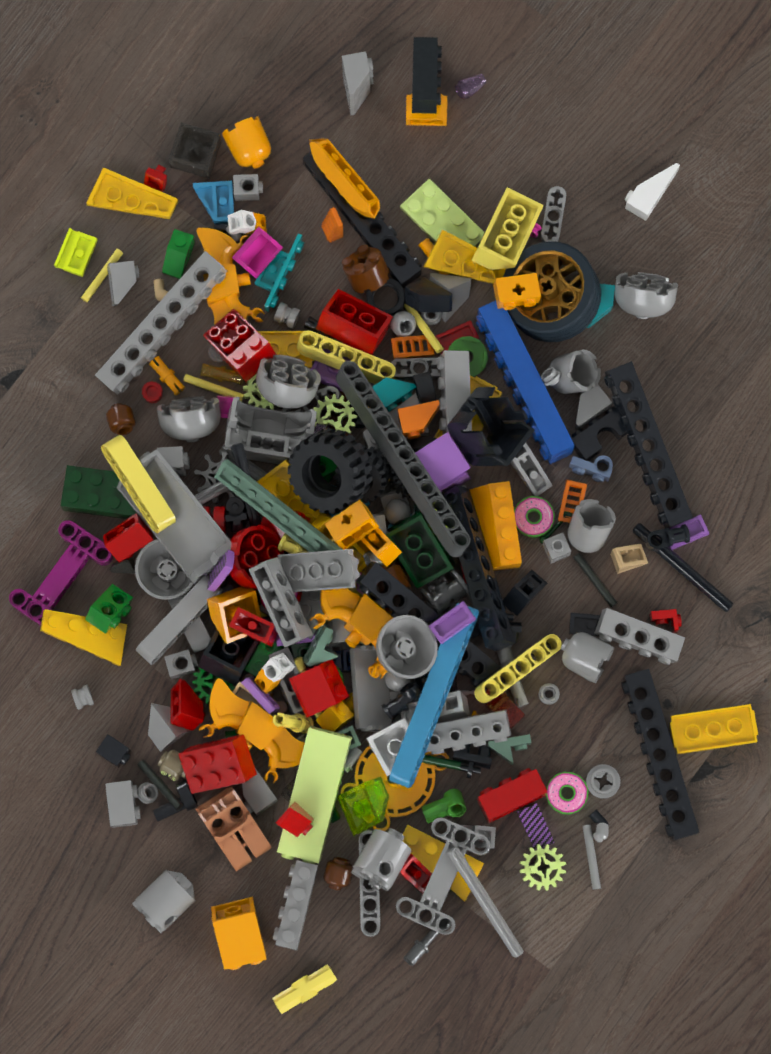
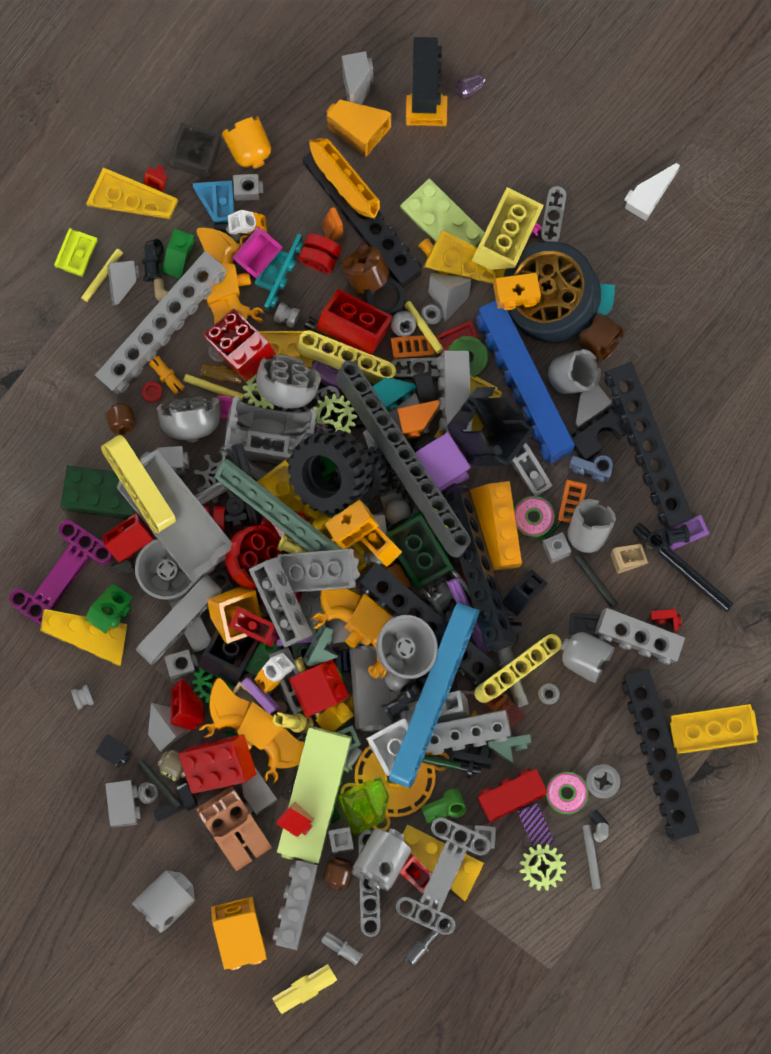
medium lavender tile [208,550,235,592] -> none
black slope [405,277,452,312] -> none
medium lavender tile [429,601,476,644] -> none
light grey axle [448,847,524,958] -> none
light grey plate [541,367,561,386] -> none
light grey cylinder [614,272,678,319] -> none
none -> black connector [142,239,164,282]
none -> red wheel [298,233,342,274]
none -> light grey axle [321,932,363,966]
none -> light orange slope [326,100,391,158]
none -> light grey brick [329,827,354,854]
none -> medium lavender axle [447,578,491,654]
none -> reddish brown brick [579,313,625,363]

